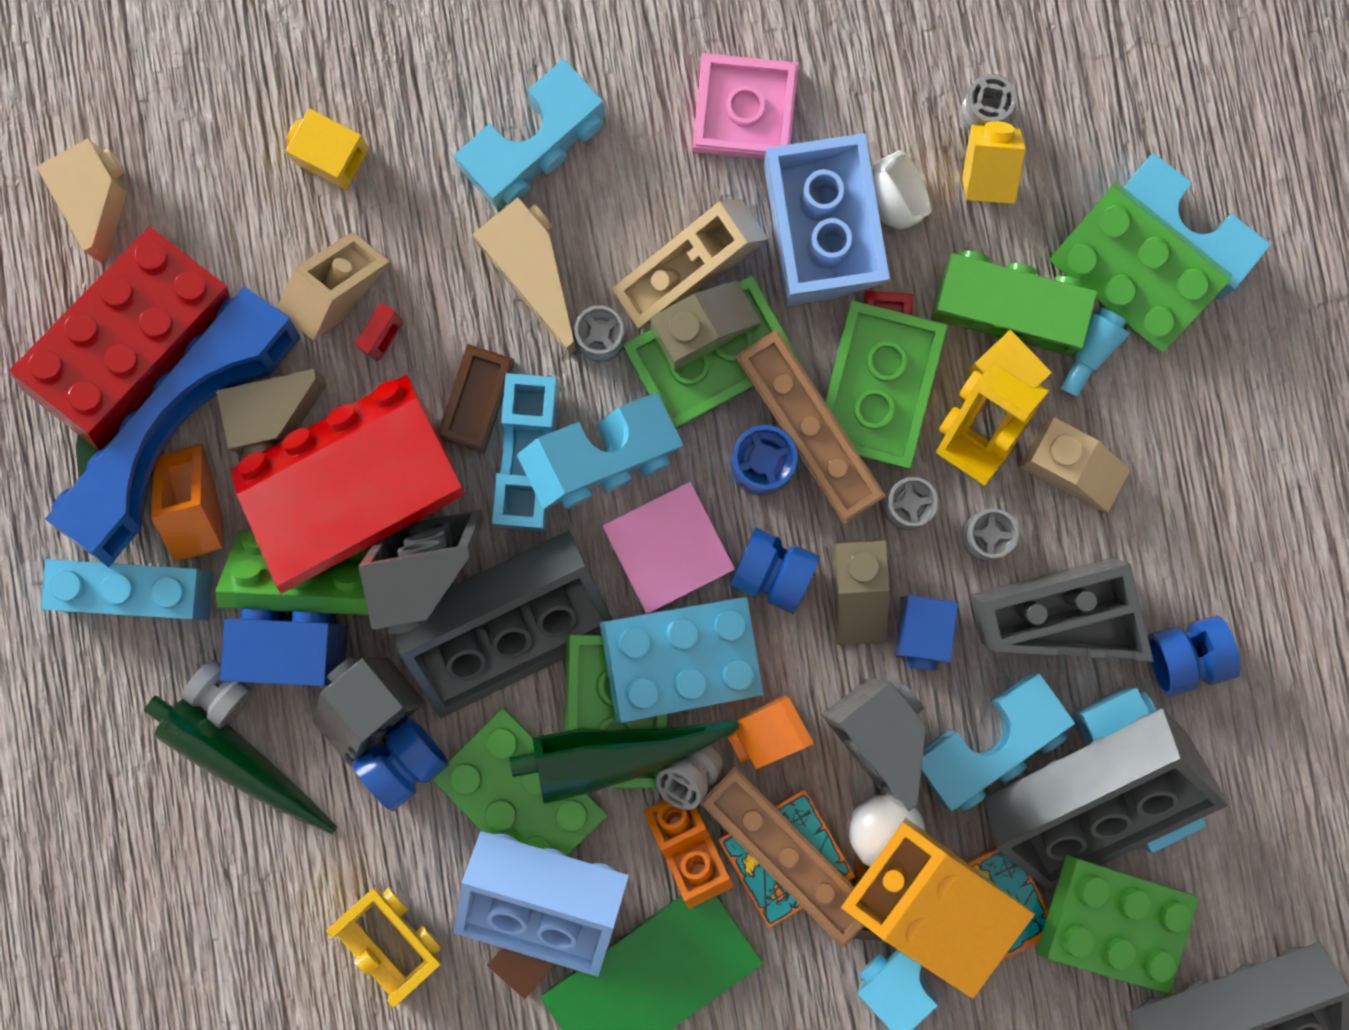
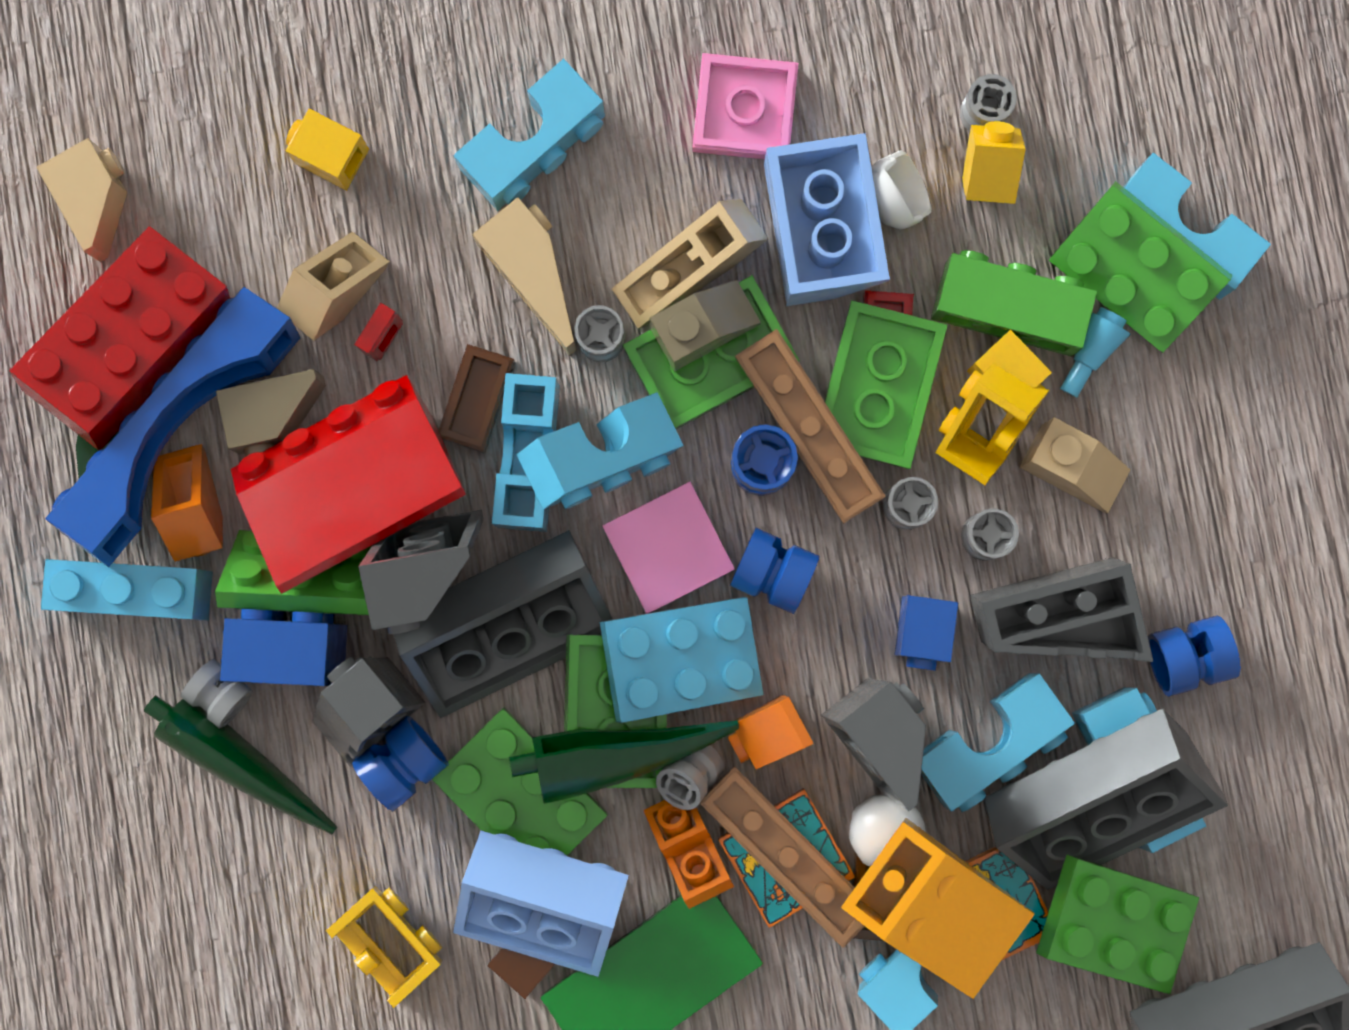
dark tan slope [830,540,890,645] -> none

